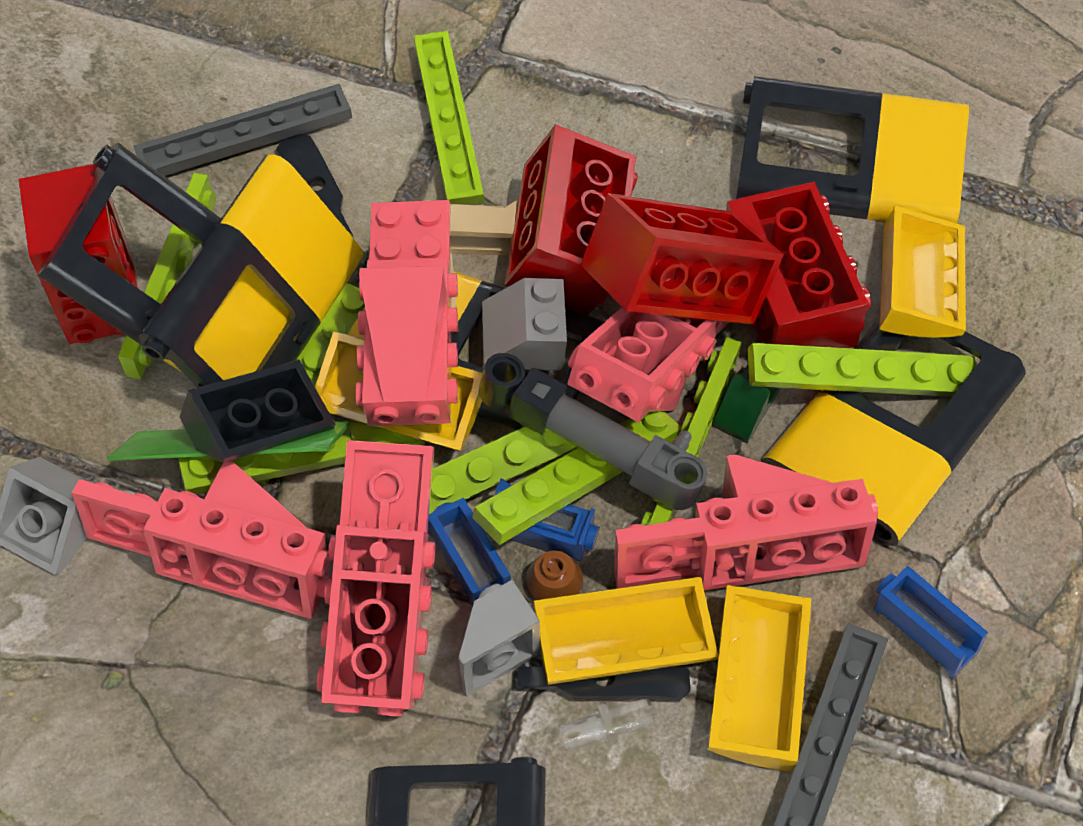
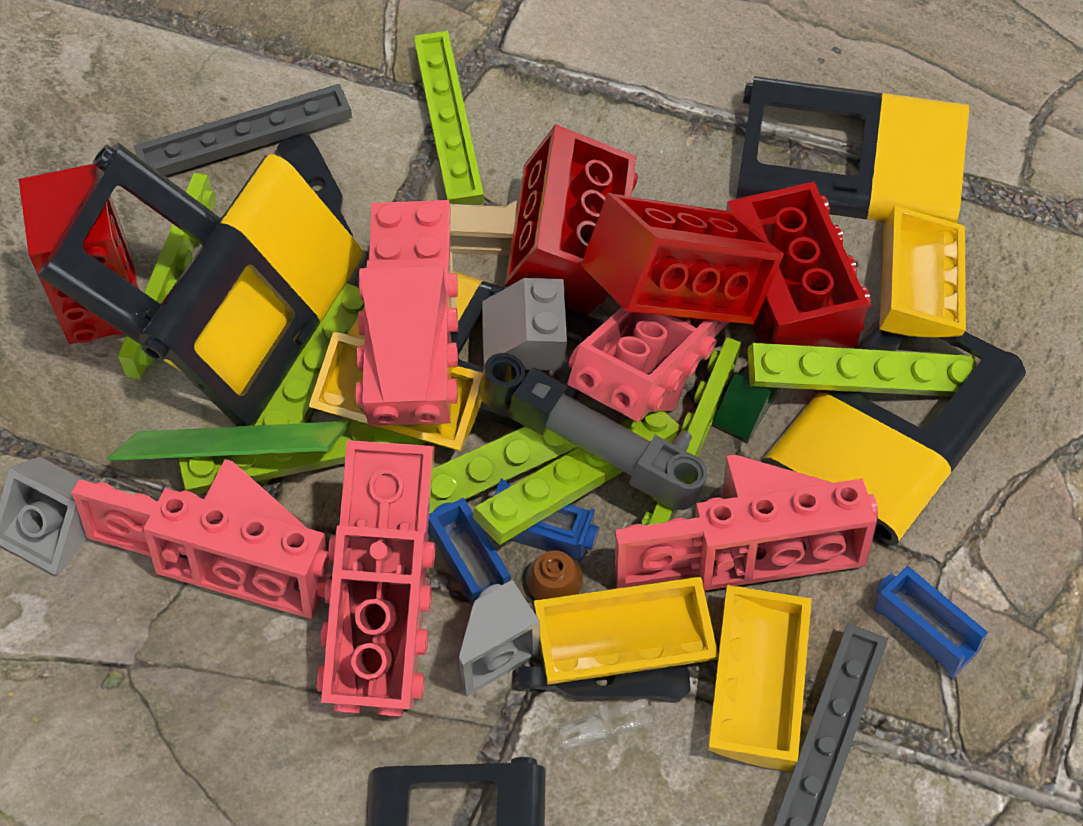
black slope [179,359,336,463] -> none

